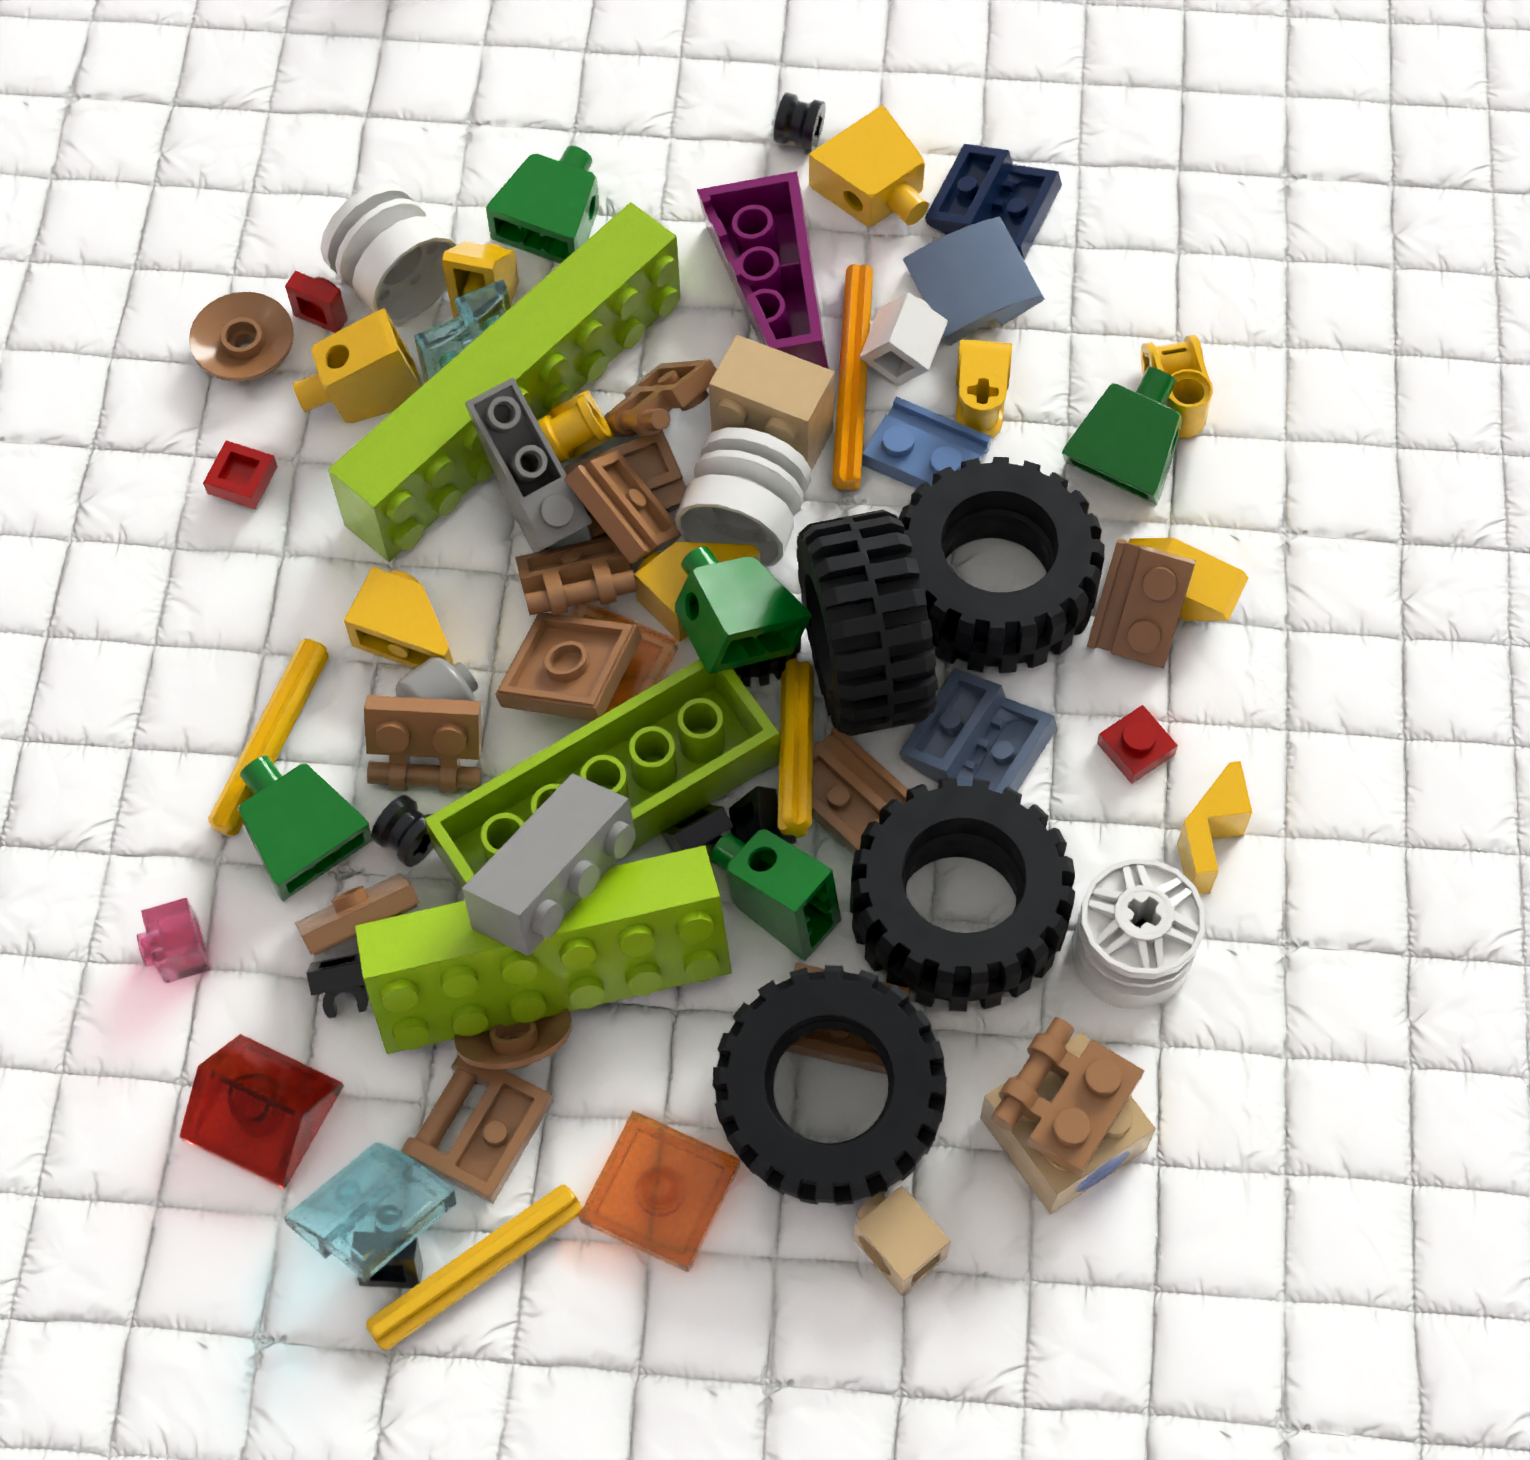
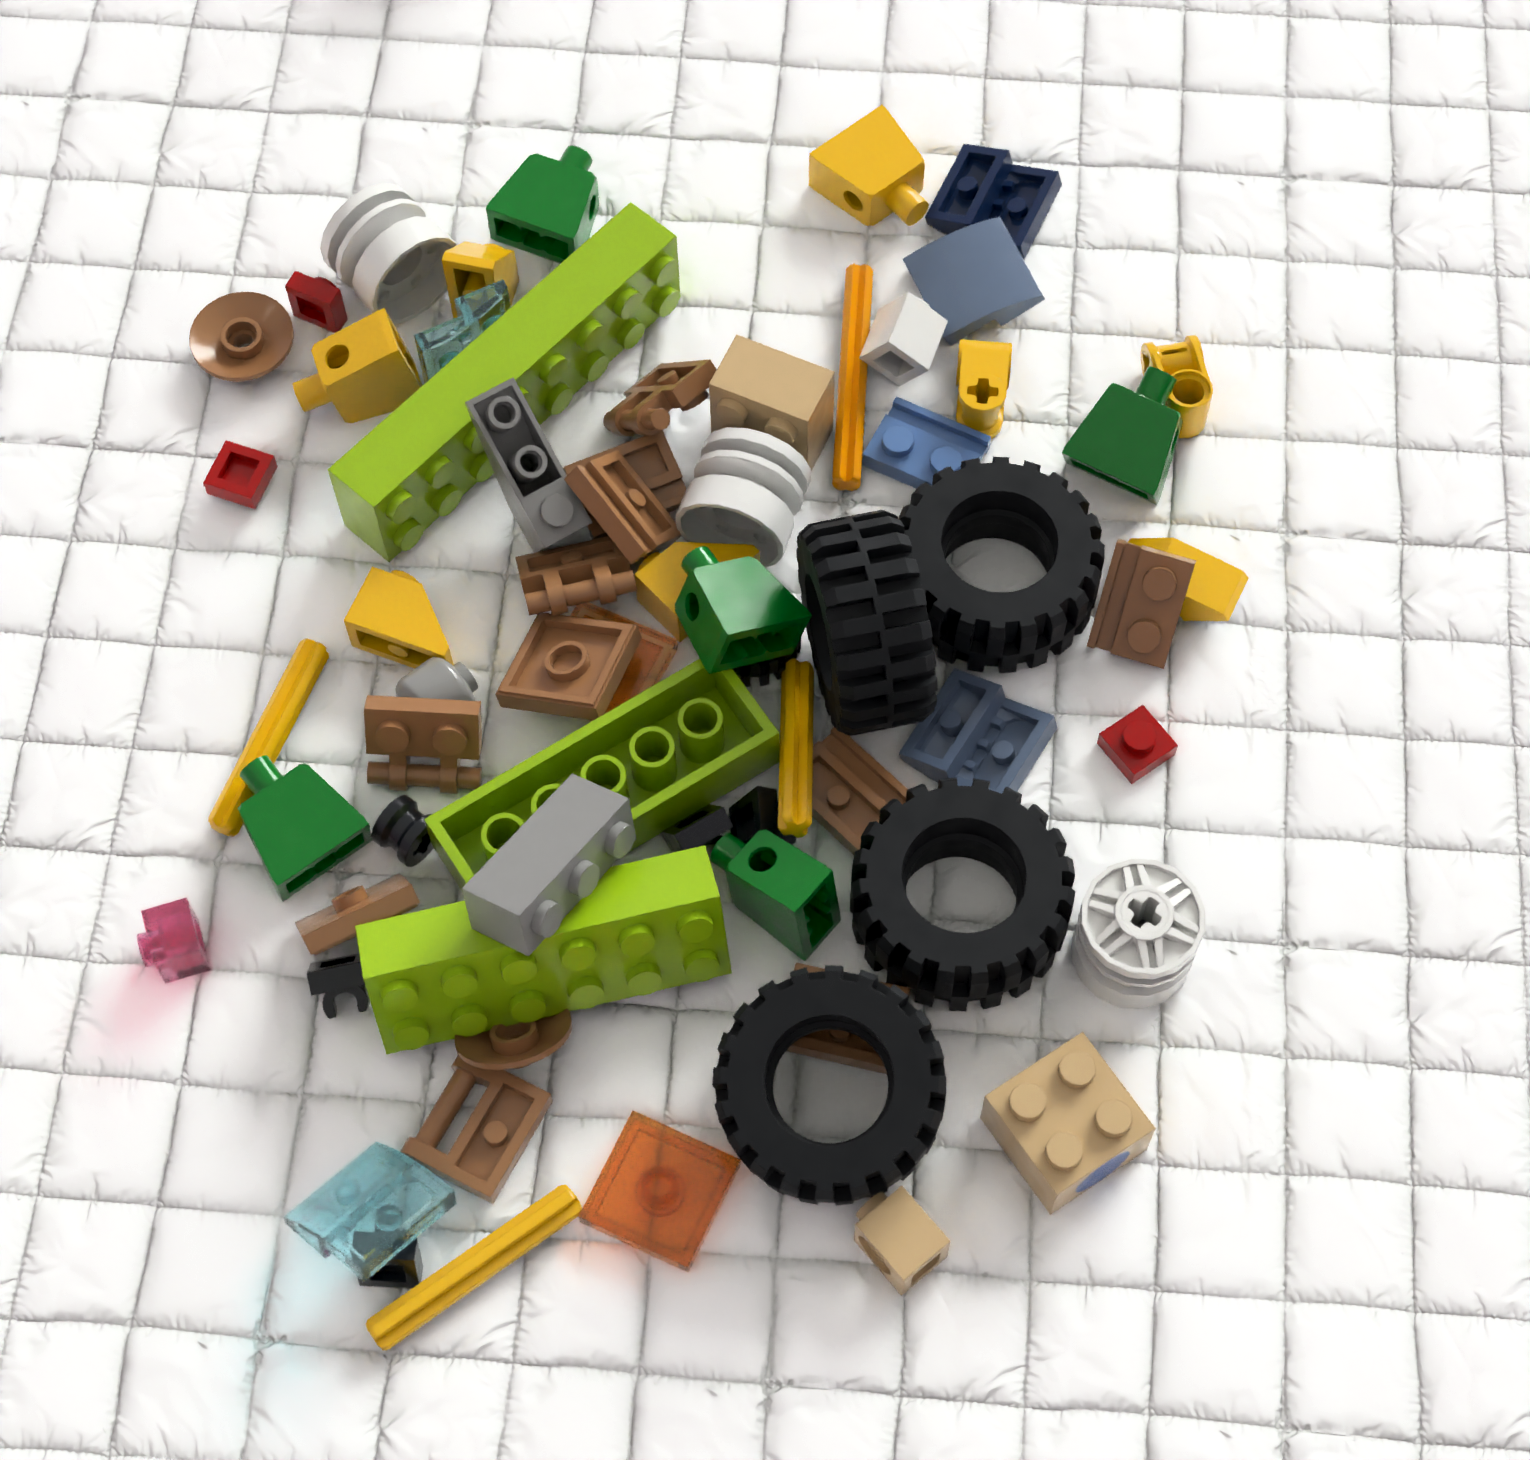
clear red slope [179,1034,344,1190] -> none
yellow piece [538,390,614,463] -> none
magenta wedge [696,171,829,369] -> none
black wheel [773,92,826,151] -> none
medium nougat plate [991,1017,1145,1178] -> none
yellow slope [1177,761,1253,894] -> none

